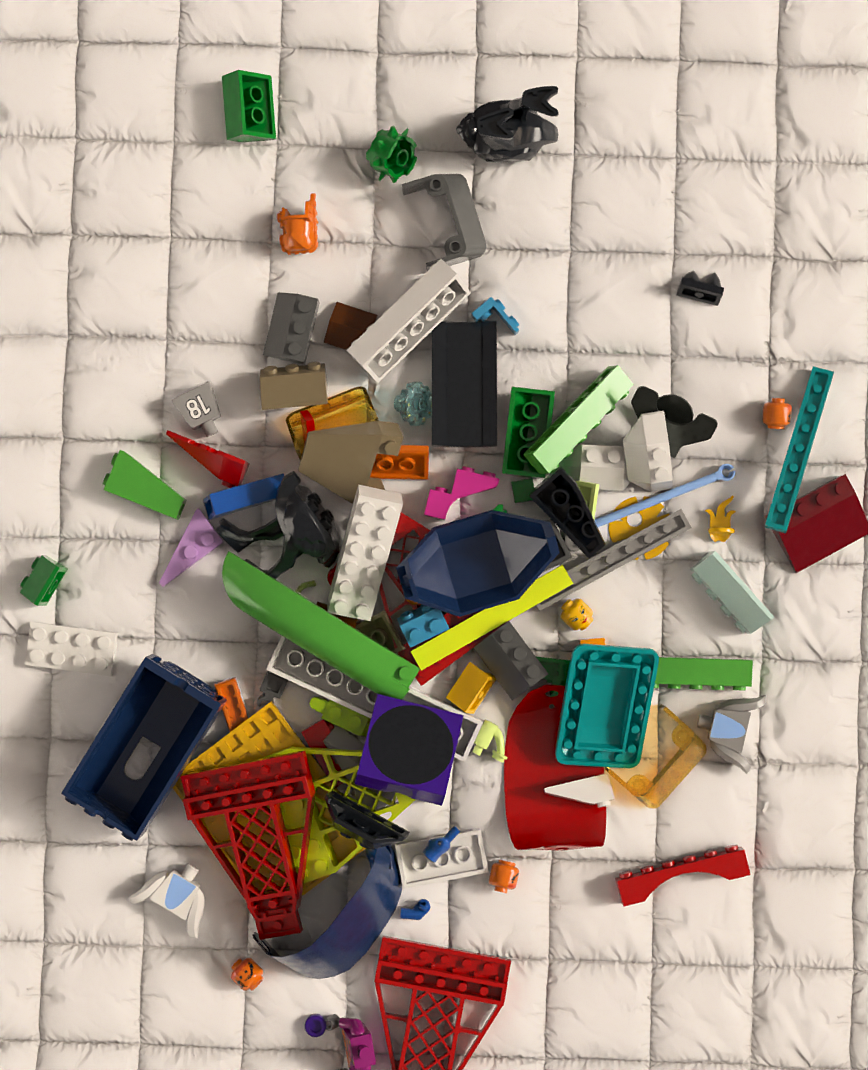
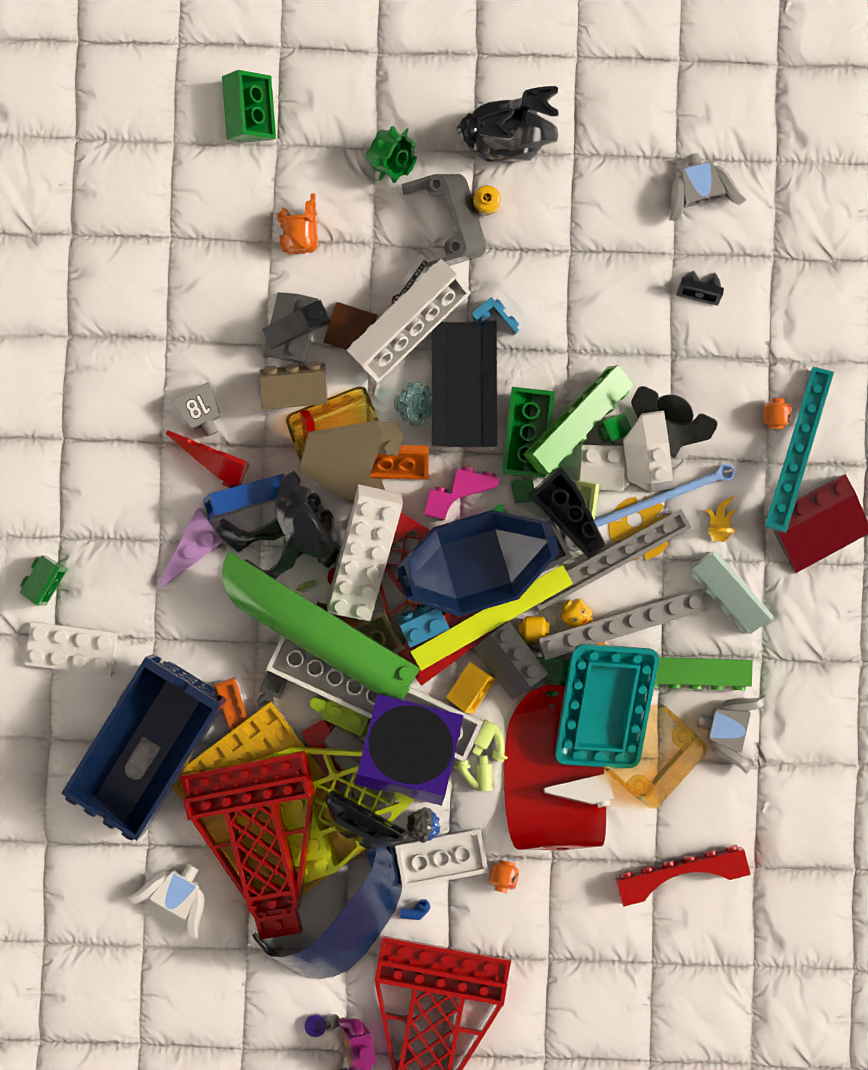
bright green slope [103,450,187,520] -> none
orange head [231,958,264,991] -> none
blue piece [423,826,460,863] -> none
none -> black slope [262,299,331,349]
none -> white sticker [387,255,431,306]
none -> dark grey piece [407,807,441,843]
none -> yellowish green plant [454,755,492,791]
none -> yellow head [473,185,501,216]
none -> yellow head [519,616,549,645]
none -> light grey plate [537,589,707,660]
none -> green slope [598,412,632,445]
none -> light grey torso [669,153,746,221]

